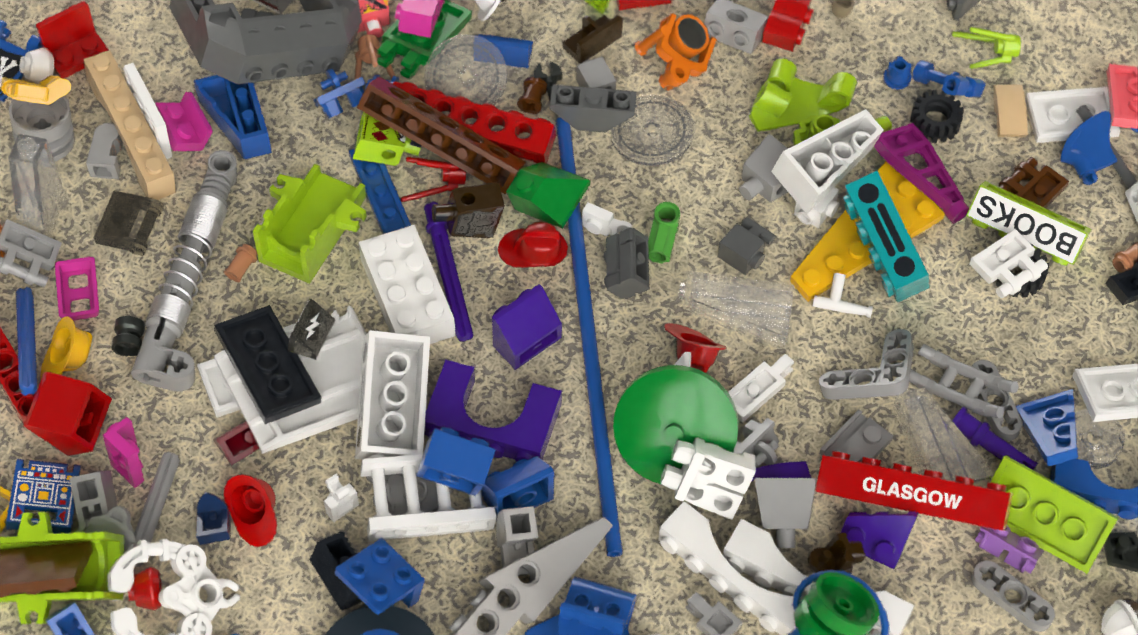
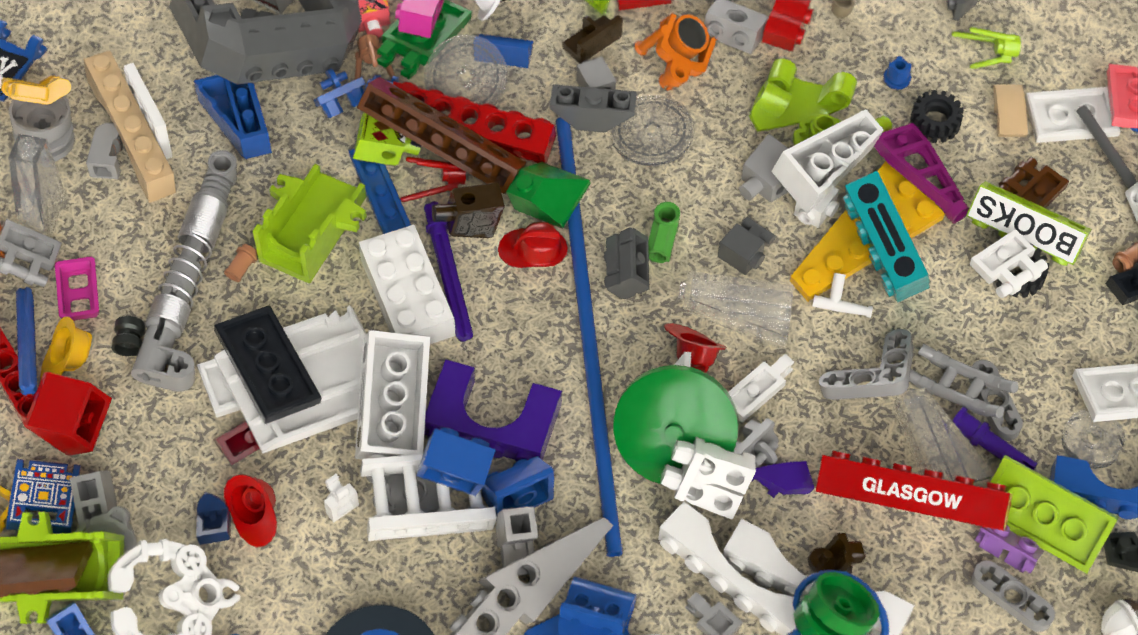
white cone [19,48,54,84] -> none
red bracket [36,1,109,79] -> none
clear smoke plate [94,190,164,256] -> none
dark pink bracket [103,417,144,488] -> none
red cone [128,567,162,611] -> none
light grey axle [134,452,180,567] -> none
dark pink bracket [155,92,213,151] -> none
clear smoke slope [287,298,335,360] -> none
black brick [309,531,363,611] -> none
blue bracket [335,538,425,614] -> none
dark purple slope [492,284,562,370] -> none
reddish brown bush [517,77,547,114] -> none
pearl dark grey bar [534,61,563,101] -> none
white plate [582,202,632,237] -> none
light grey torso [755,478,816,548] -> none
light grey plate [819,409,893,463] -> none
dark purple wing [841,511,919,569] -> none
blue bar [913,60,985,98] -> none
blue wing [1016,389,1078,467] -> none
blue arm [1061,111,1117,185] -> none

